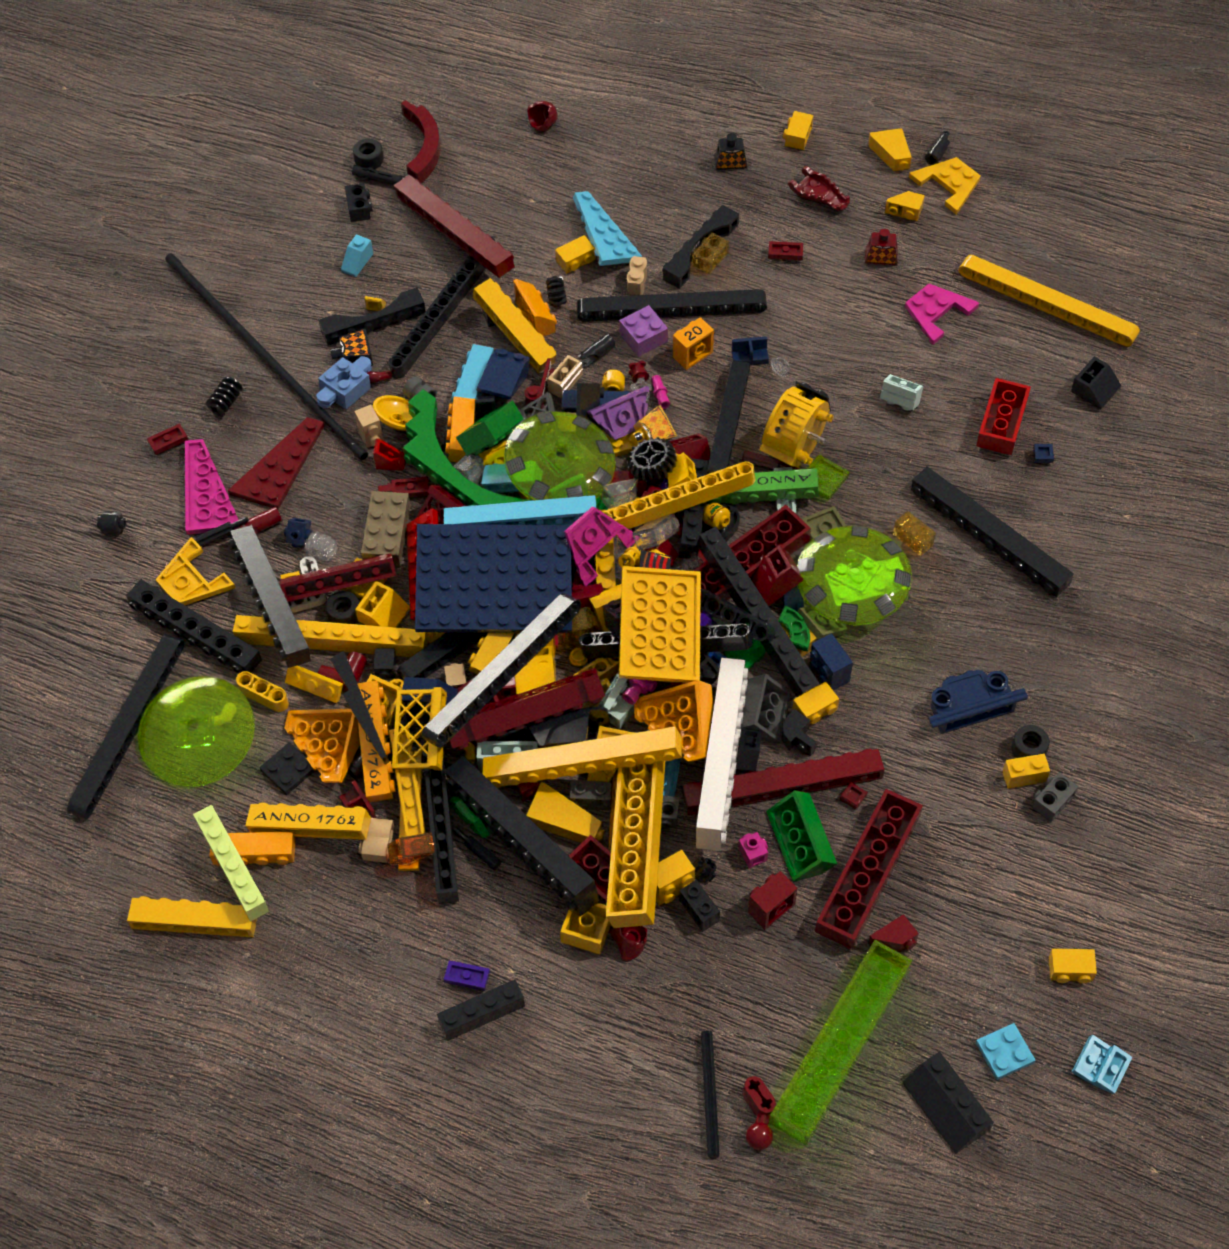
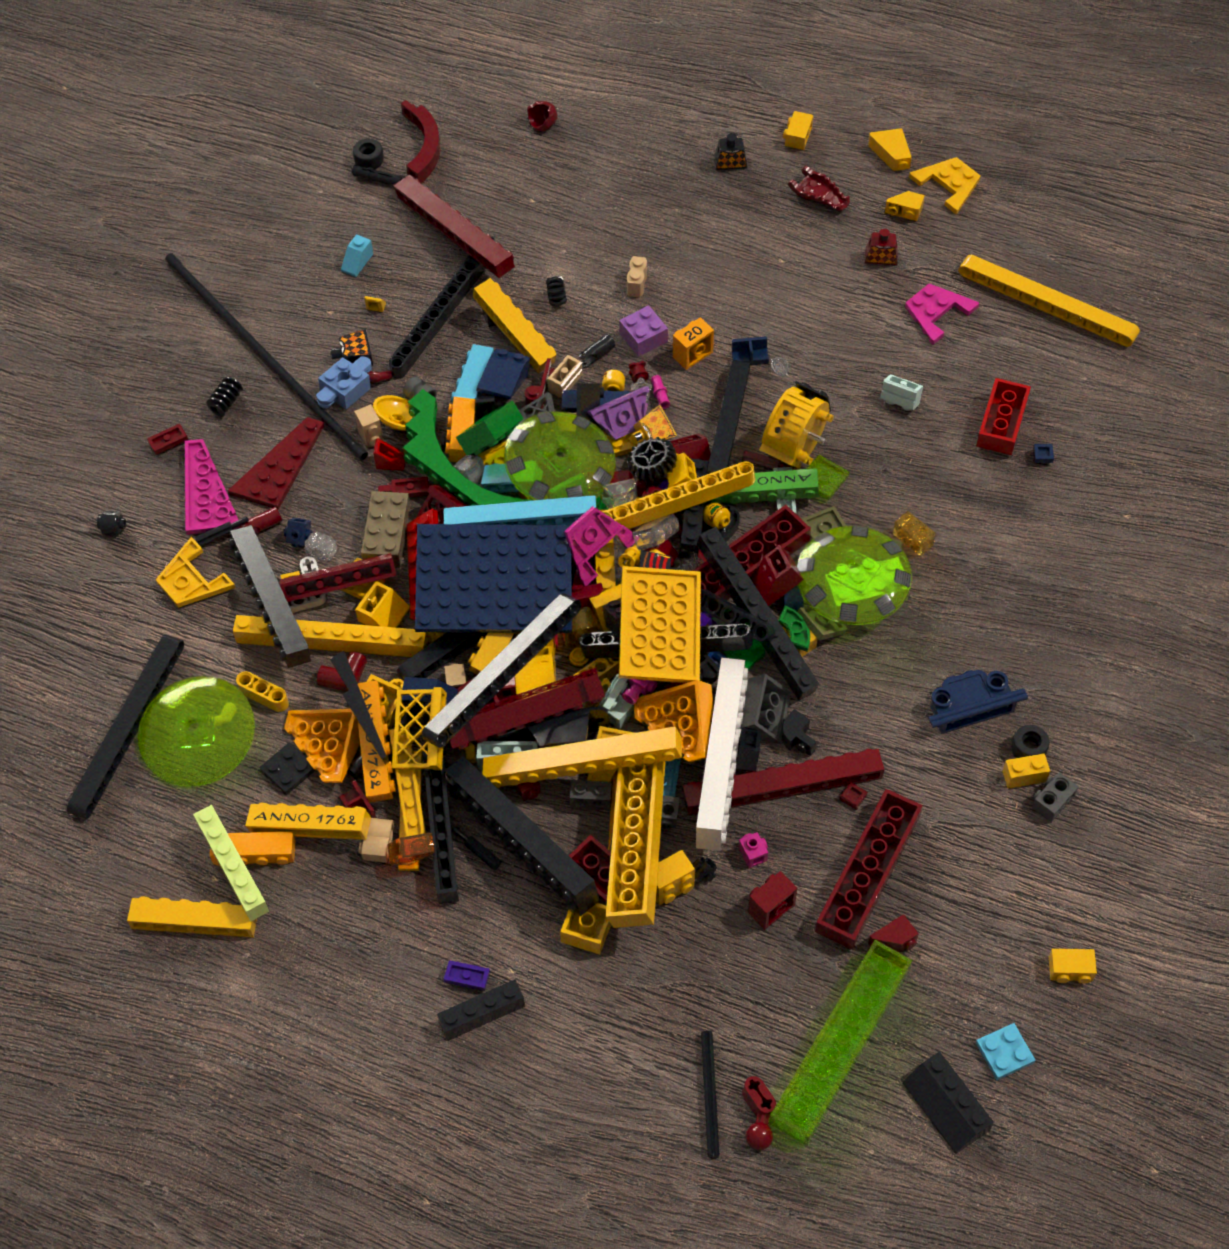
black brick [126,579,262,674] -> none
yellow plate [285,666,343,703] -> none
black arch [319,288,426,346] -> none
black tyre [325,591,359,624] -> none
black brick [344,183,373,222] -> none
black brick [374,648,397,680] -> none
green tile [449,796,490,838] -> none
light orange slope [513,279,557,337] -> none
yellow slope [526,782,604,843] -> none
yellow brick [555,235,596,274] -> none
medium azure wing [573,191,642,266] -> none
black beam [576,289,767,322] -> none
dark red hair [609,926,647,961] -> none
black arch [662,205,739,289] -> none
black brick [679,880,720,932] -> none
clear yellow brick [692,233,729,274] -> none
green slope [766,790,837,882] -> none
dark red plate [768,241,803,261] -> none
yellow brick [792,682,839,724] -> none
dark blue brick [809,633,853,691] -> none
black brick [911,466,1074,598] -> none
black piece [925,131,950,165] -> none
black slope [1071,356,1121,409] -> none
medium azure slope [1072,1035,1132,1094] -> none

